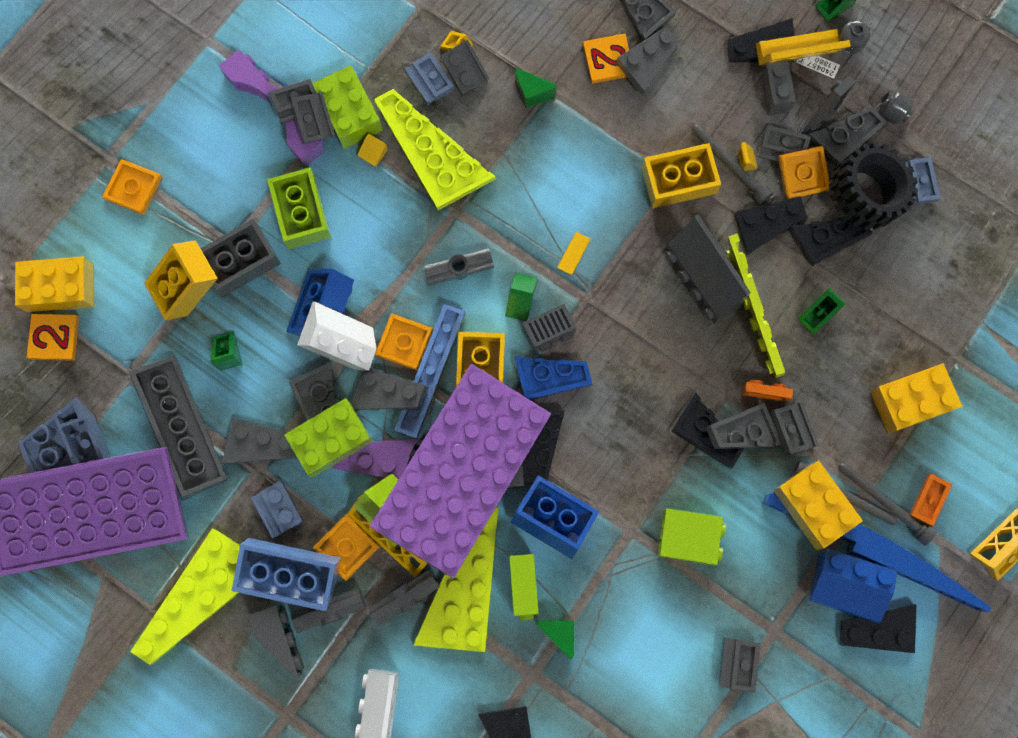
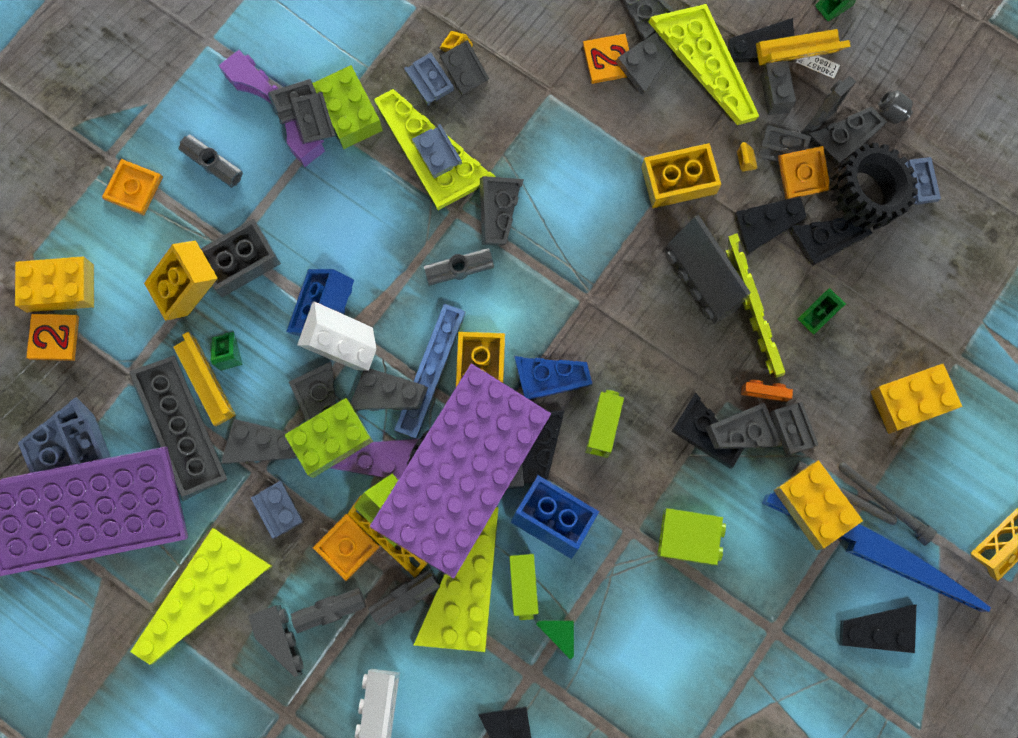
medium blue slope [232,538,341,611] -> none
lime brick [267,167,332,250] -> none
yellow slope [357,133,388,168] -> none
light orange tile [375,313,434,371] -> none
green slope [505,273,538,321] -> none
green slope [515,68,557,108] -> none
dark grey brick [523,304,576,352] -> none
yellow sticker [557,232,591,275] -> none
dark grey piece [692,124,773,205] -> none
dark grey plate [719,637,761,693] -> none
blue slope [809,548,897,624] -> none
dark grey head [839,20,870,54] -> none
orange plate [909,473,953,527] -> none
none -> yellow fence [173,332,236,426]
none -> dark grey piece [178,135,243,188]
none -> sand blue plate [412,124,462,179]
none -> dark grey wing [480,176,524,246]
none -> lime brick [585,390,624,458]
none -> neon yellow wing [648,4,759,125]

